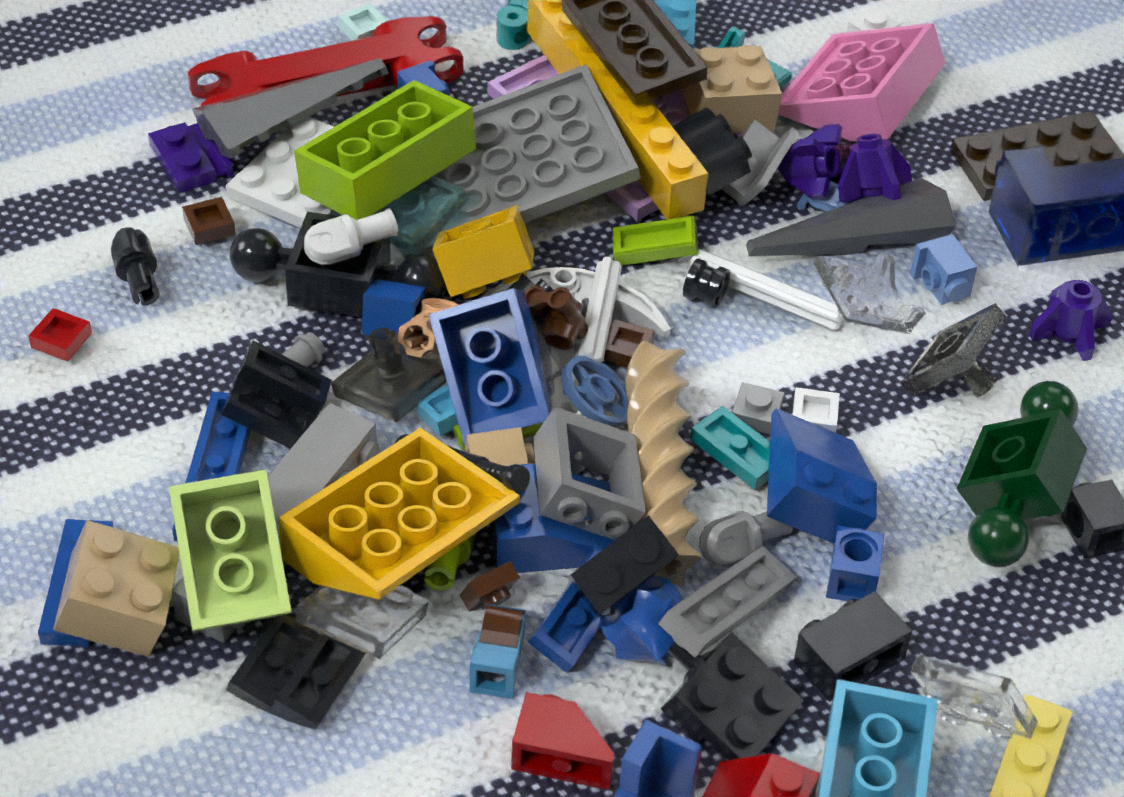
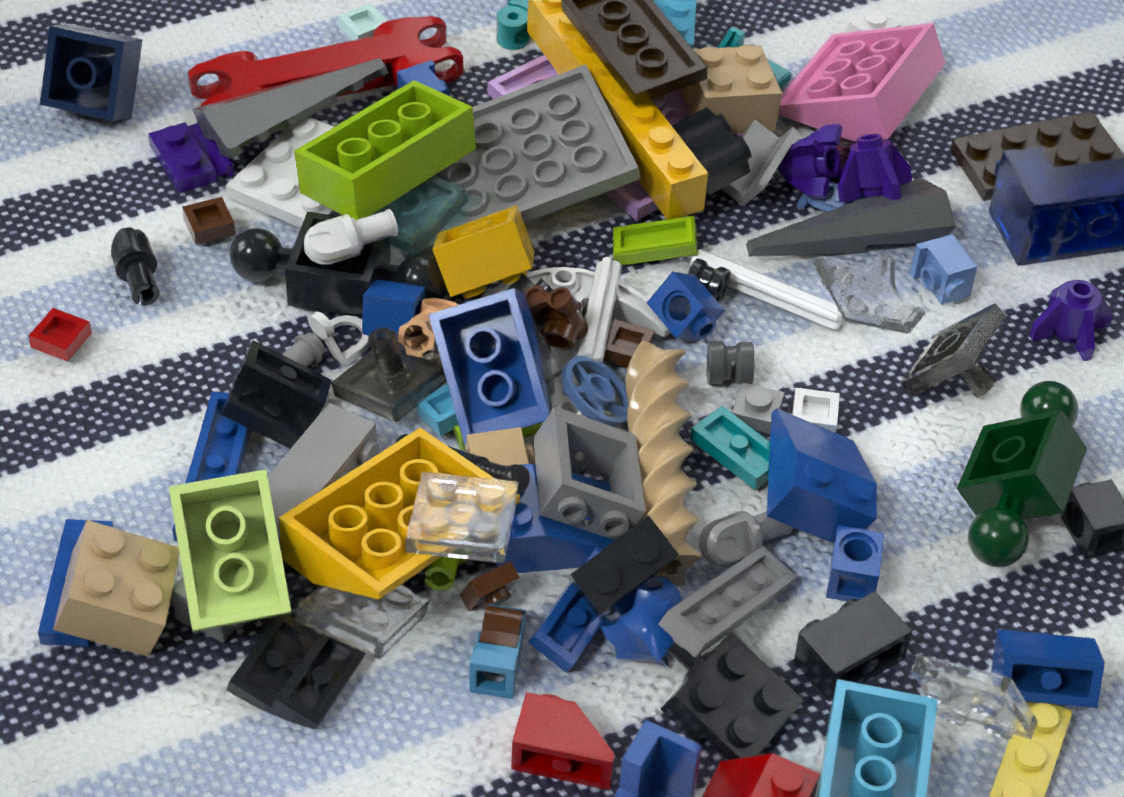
none -> dark blue brick [40,24,143,121]
none -> white piece [308,311,372,365]
none -> clear plate [406,472,518,563]
none -> blue brick [646,271,725,341]
none -> dark grey wheel [706,341,754,385]
none -> blue brick [990,629,1105,708]

